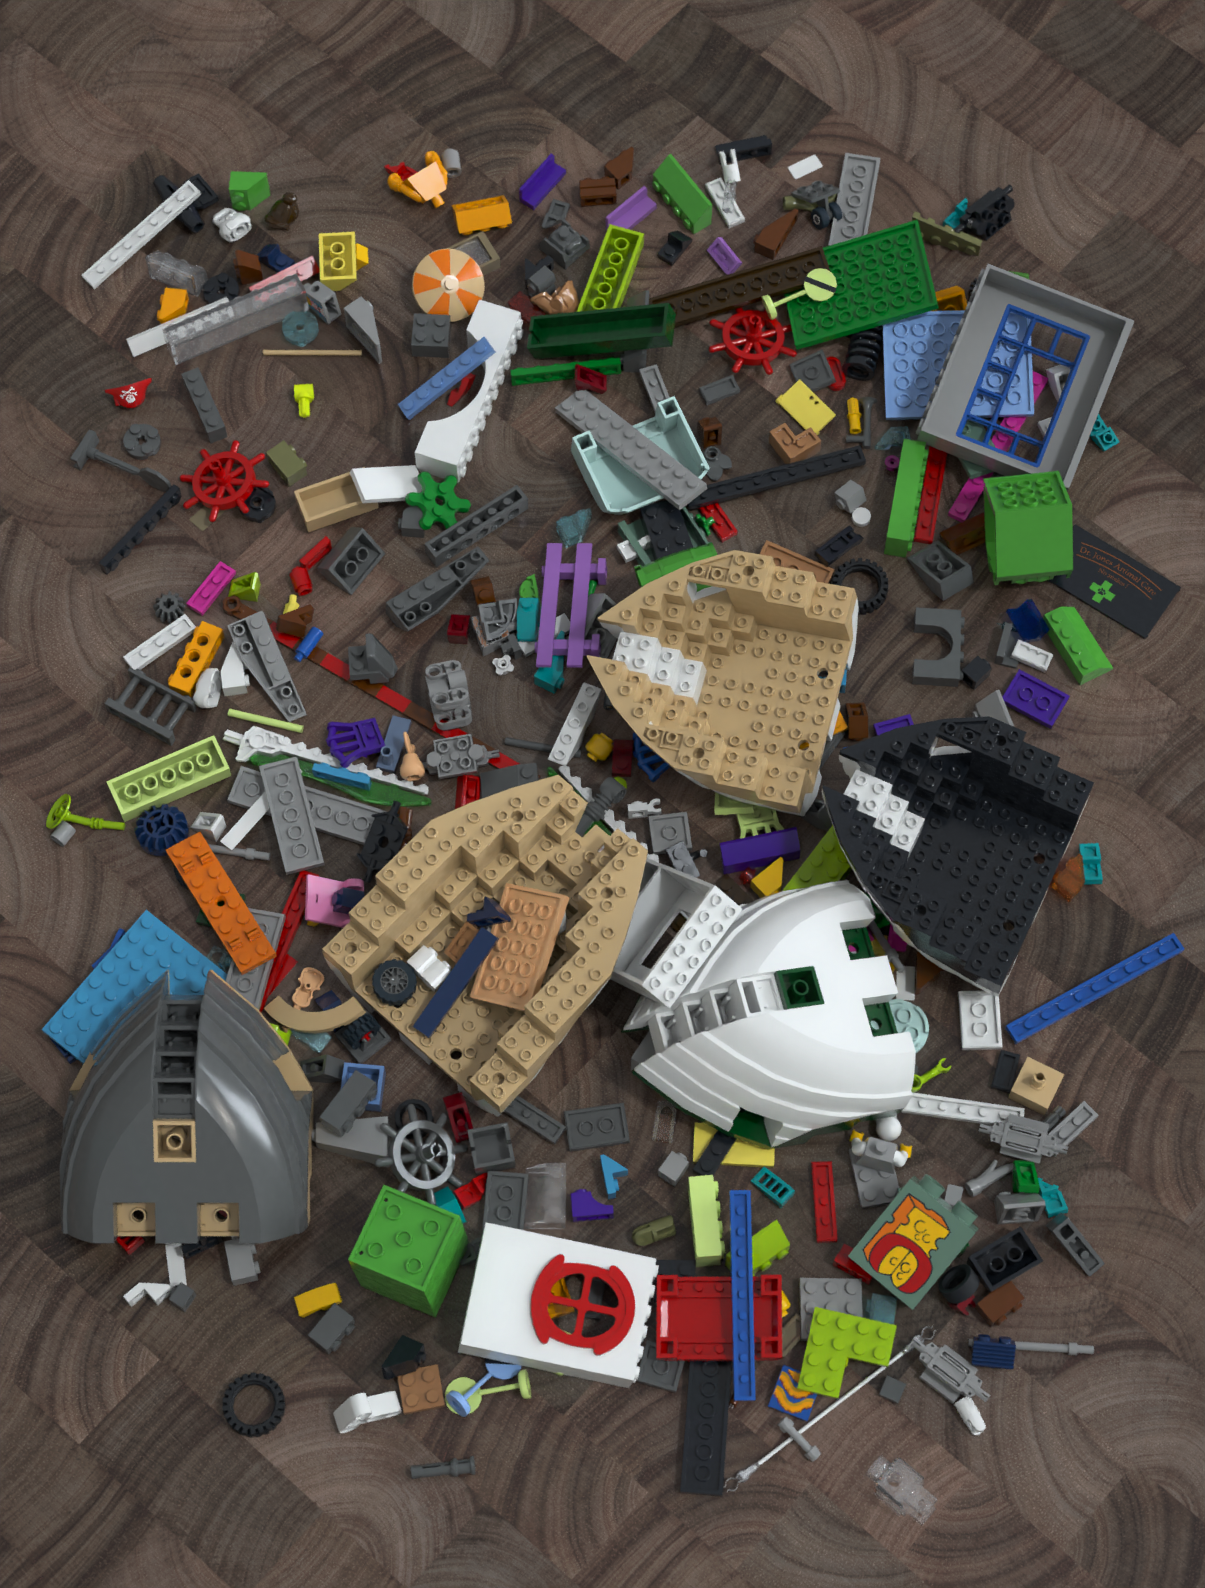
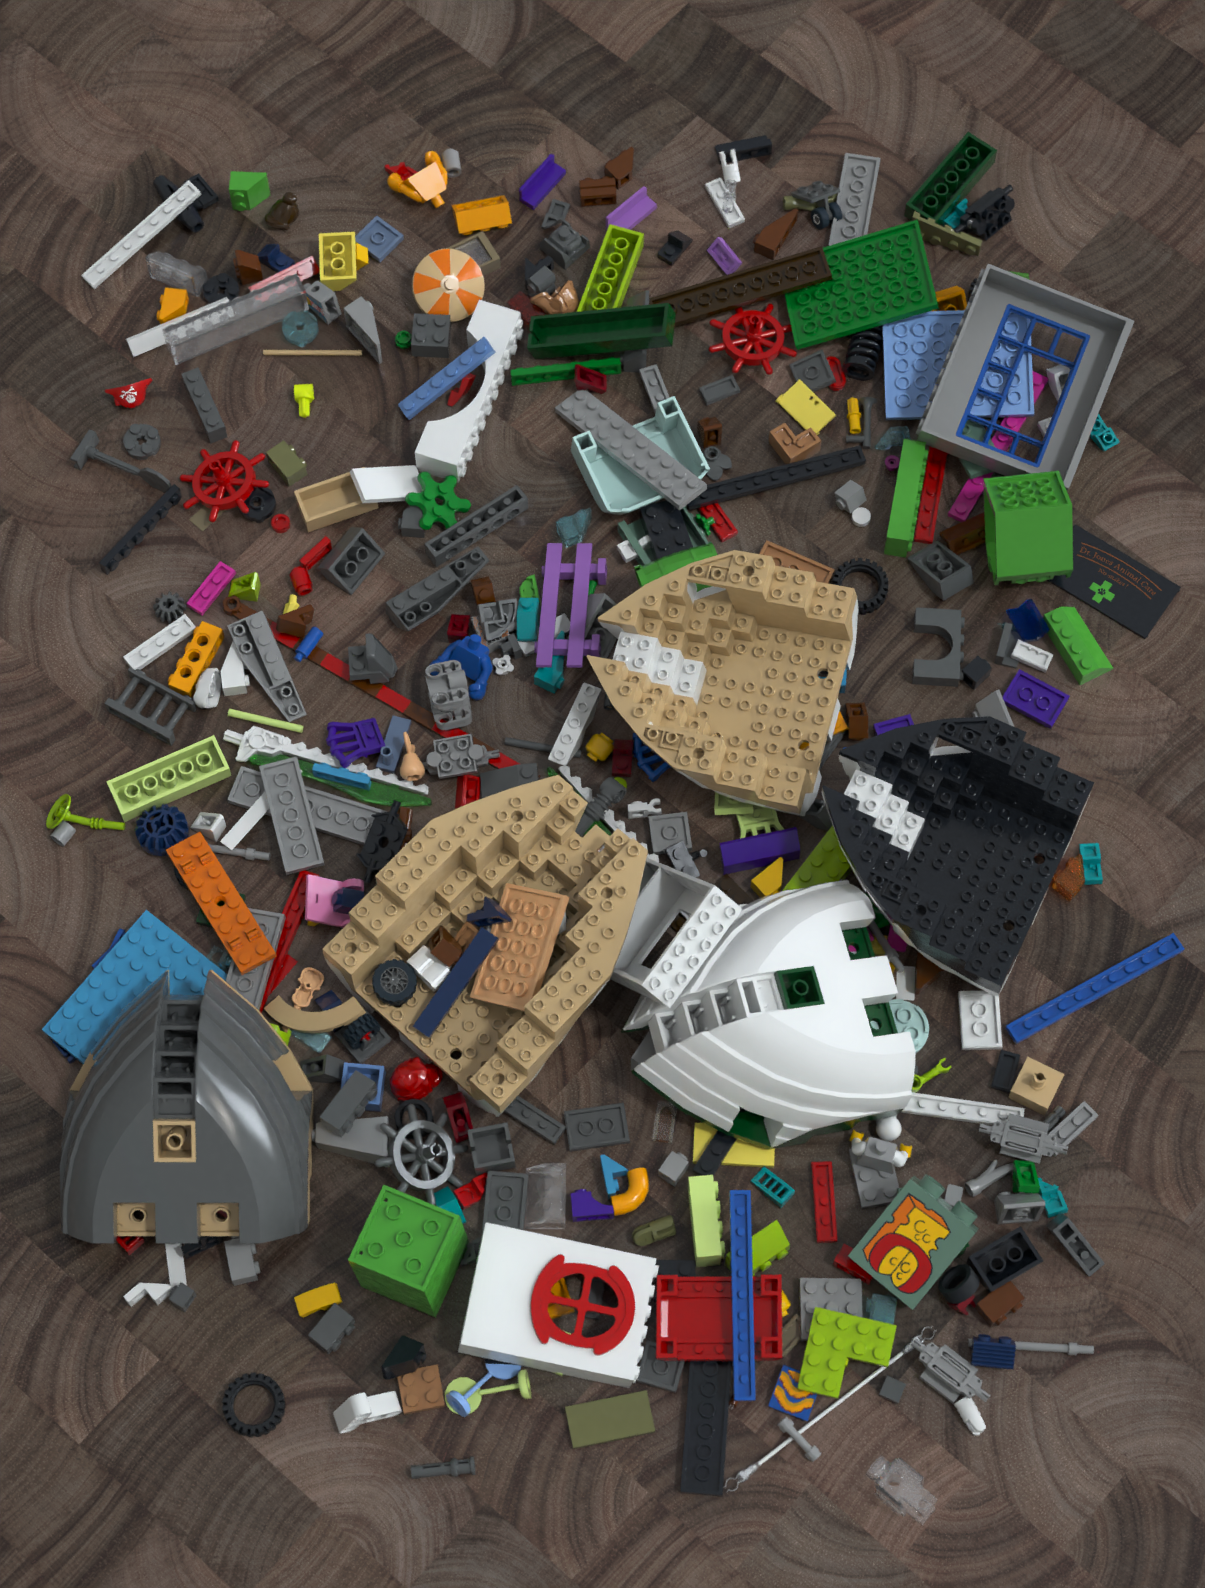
white piece [213,208,252,243] -> none
bright green slope [652,154,712,234] -> none
clear red plate [739,866,756,885] -> none
yellowish green piece [762,268,837,320] -> none
white sticker [788,155,823,179] -> none
black plate [814,525,864,567] -> none
none -> red tile [271,514,290,533]
none -> sand blue plate [355,216,404,262]
none -> red head [390,1057,442,1102]
none -> green plate [395,331,412,349]
none -> reddish brown slope [429,925,462,967]
none -> blue torso [430,634,493,701]
none -> olive tile [565,1390,655,1449]
none -> light orange cylinder [611,1168,649,1216]
none -> dark green brick [904,132,997,226]

